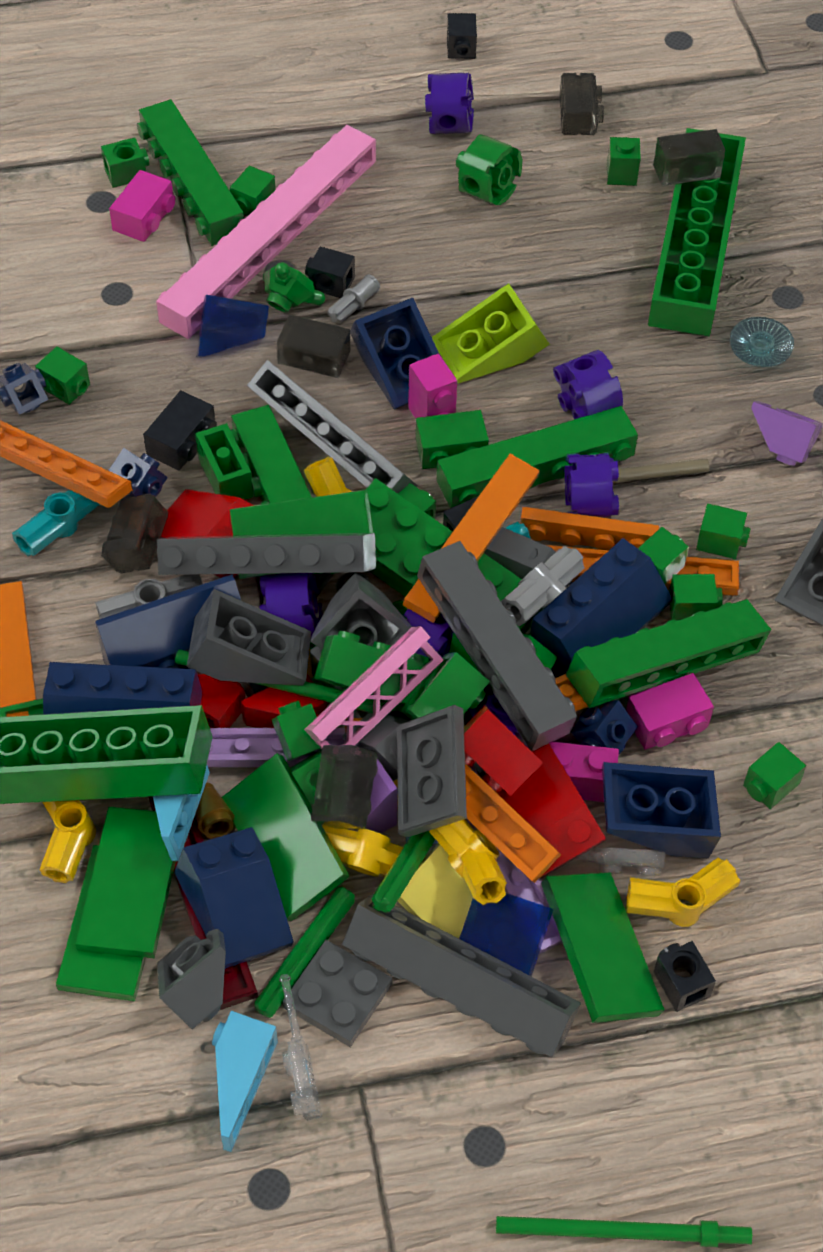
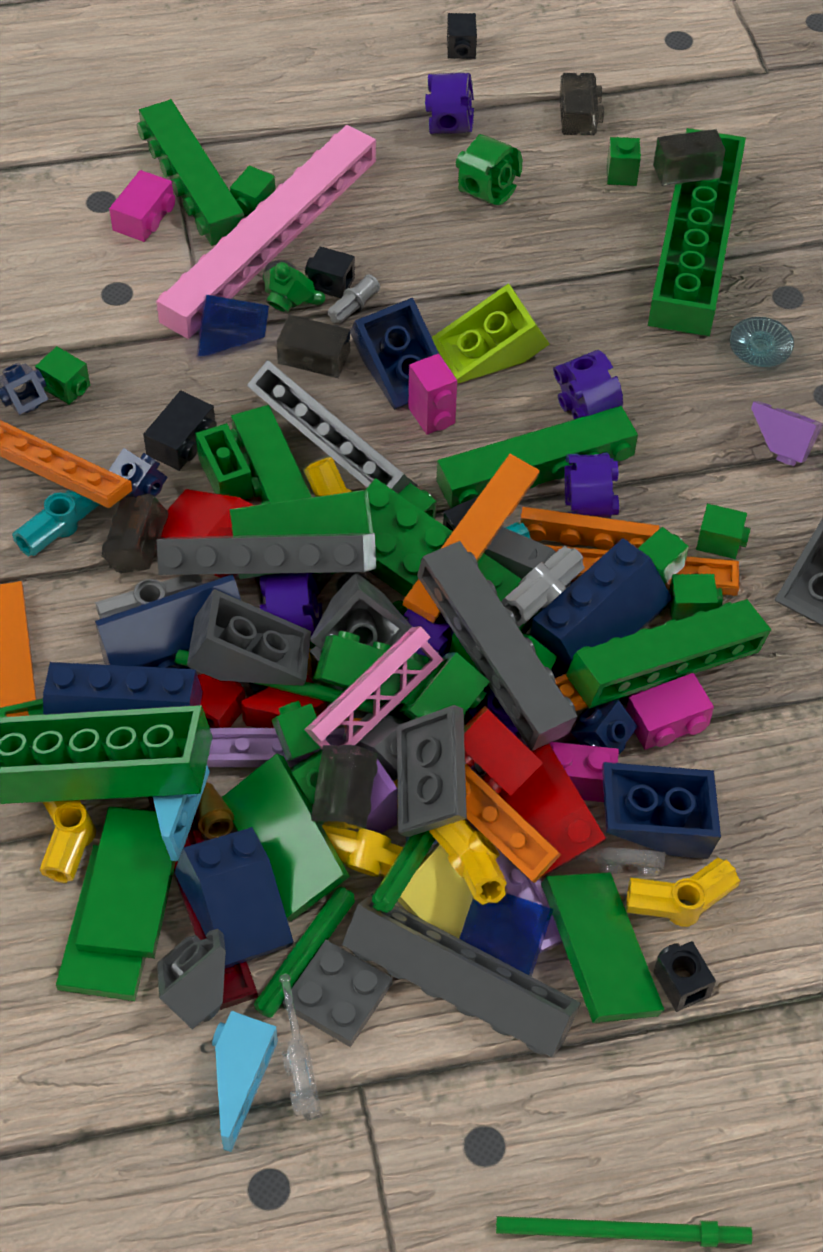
green brick [101,137,150,188] -> none
green brick [415,410,489,469] -> none
dark tan bar [613,459,710,483] -> none
green brick [743,742,807,810] -> none

